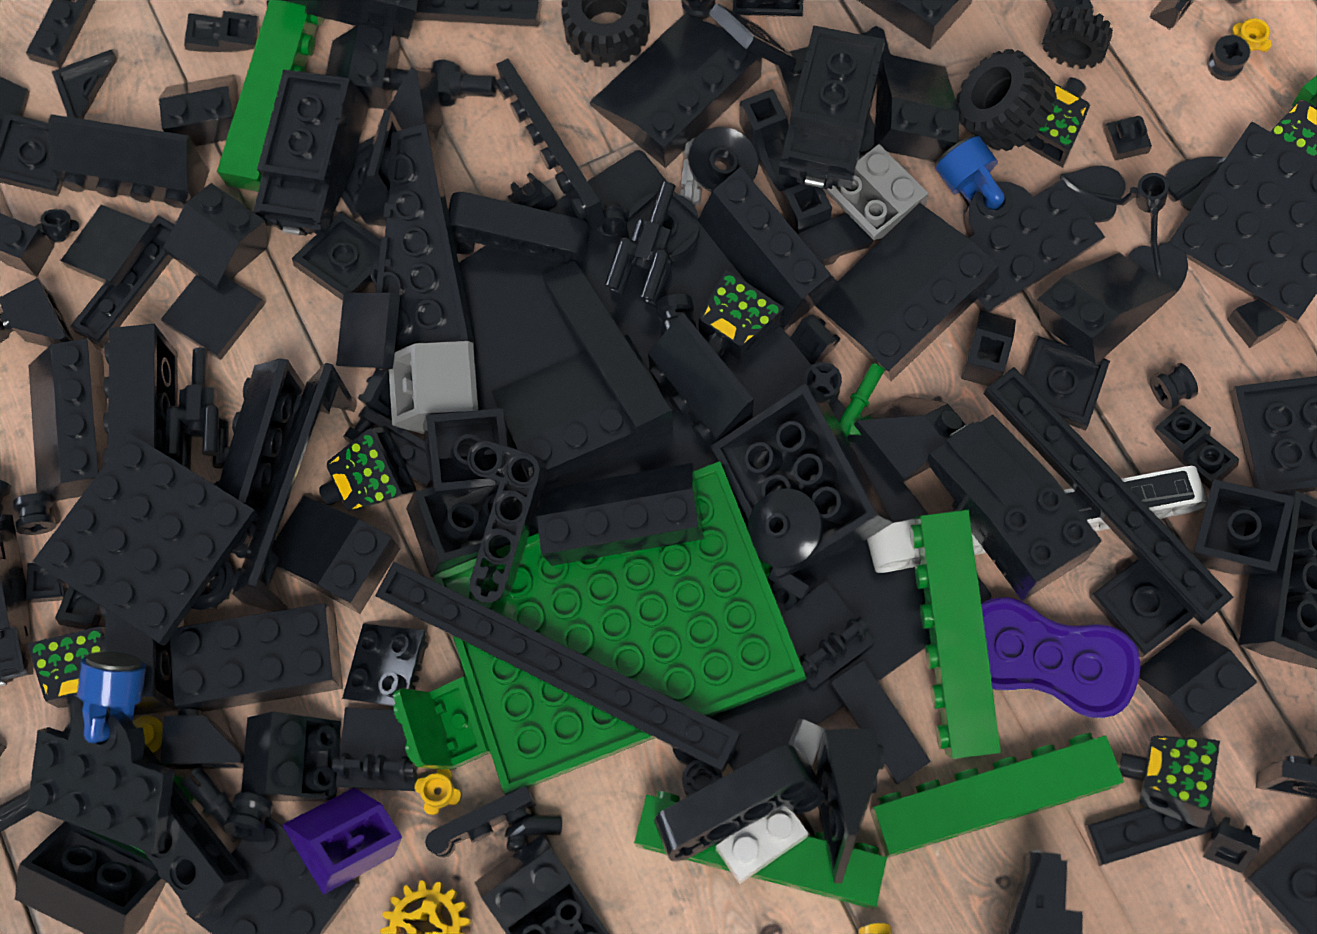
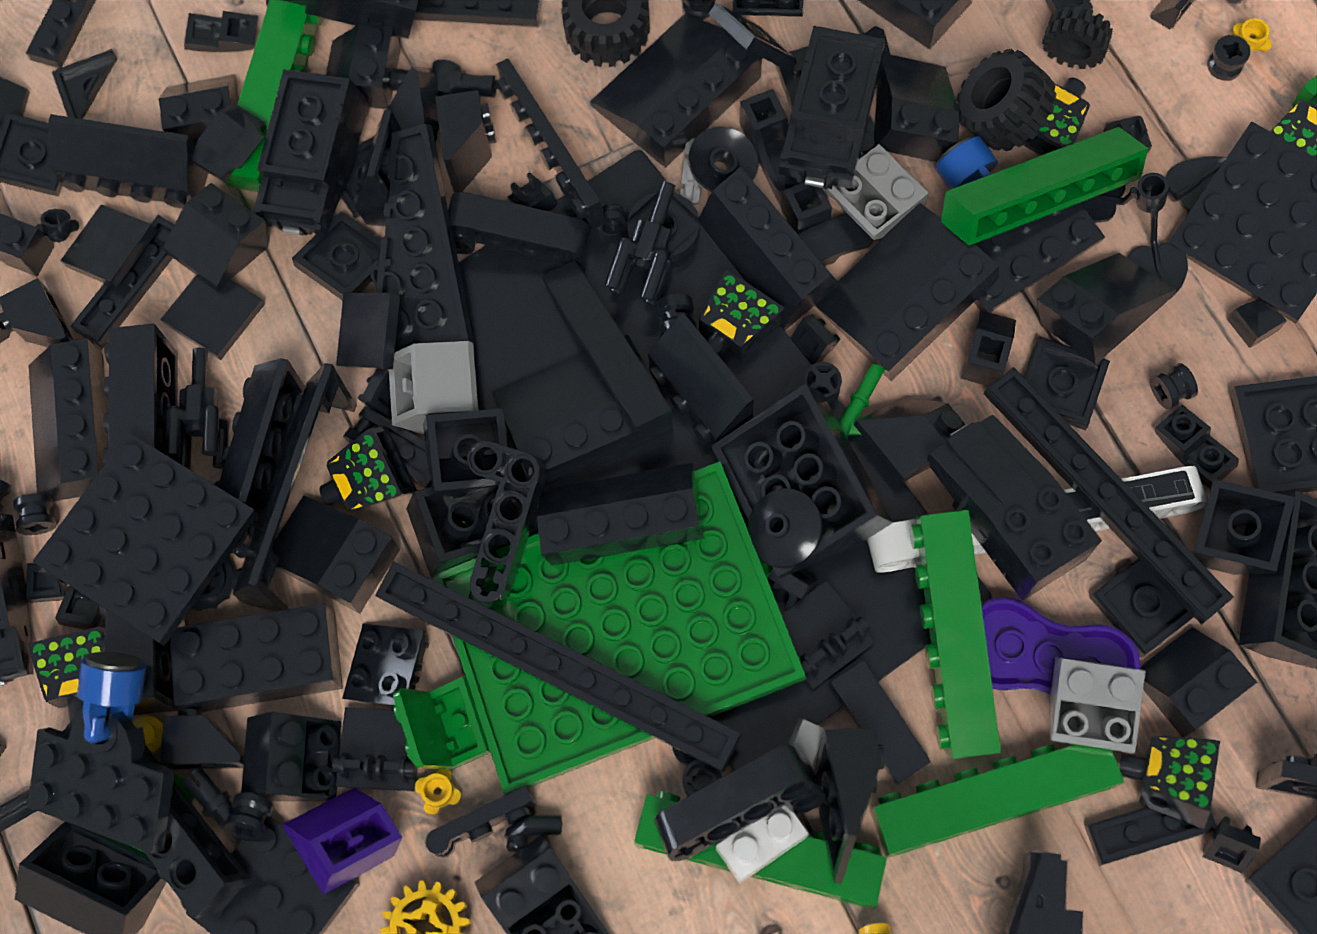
none -> black slope [192,104,267,183]
none -> black slope [435,90,496,193]
none -> green brick [941,127,1149,246]
none -> light grey slope [1050,657,1145,753]

